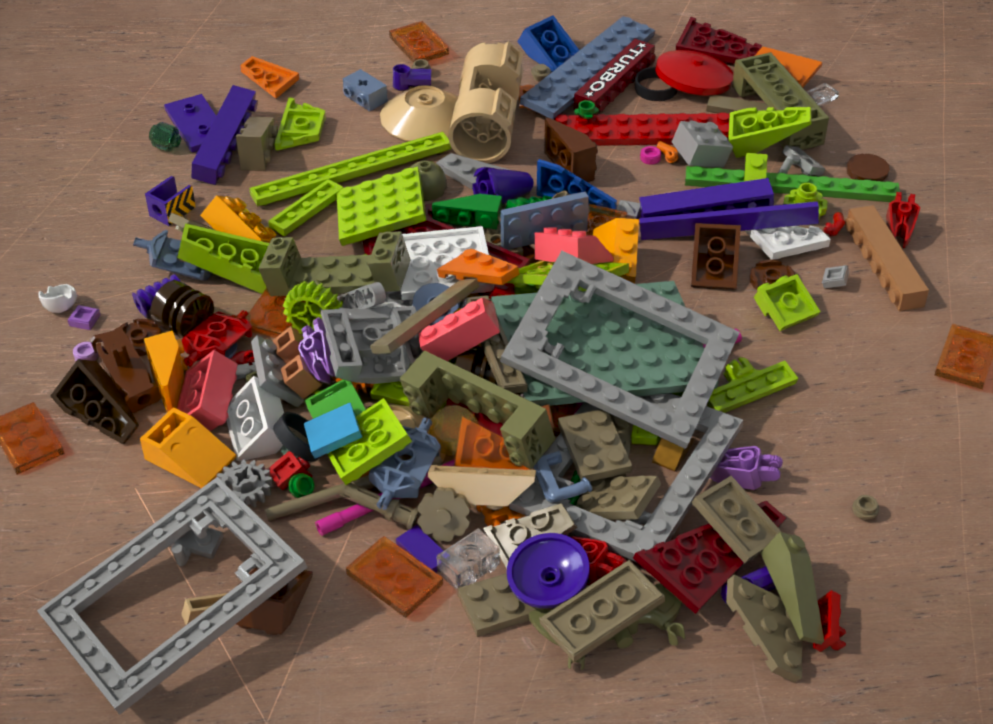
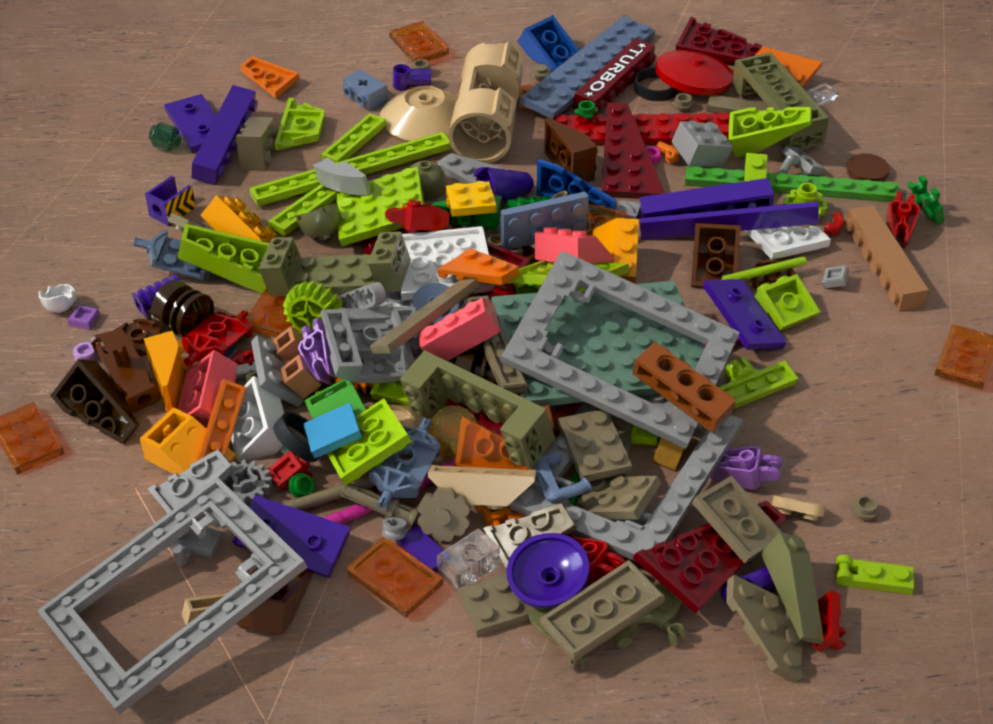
none -> light grey wing [147,450,236,513]
none -> orange tile [196,379,246,461]
none -> dark purple plate [233,495,351,578]
none -> olive cylinder [296,203,341,241]
none -> light grey slope [313,158,371,196]
none -> lime plate [321,113,387,163]
none -> light grey bush [382,517,407,540]
none -> red hinge [384,200,450,233]
none -> yellow plate [446,181,496,217]
none -> dark red wing [601,102,665,199]
none -> dark orange brick [632,342,736,433]
none -> dark tan plate [673,93,694,111]
none -> dark purple plate [703,279,787,350]
none -> lime bar [722,256,807,280]
none -> tan plate [772,495,826,521]
none -> lime plate [836,555,914,595]
none -> green plate [908,175,945,226]

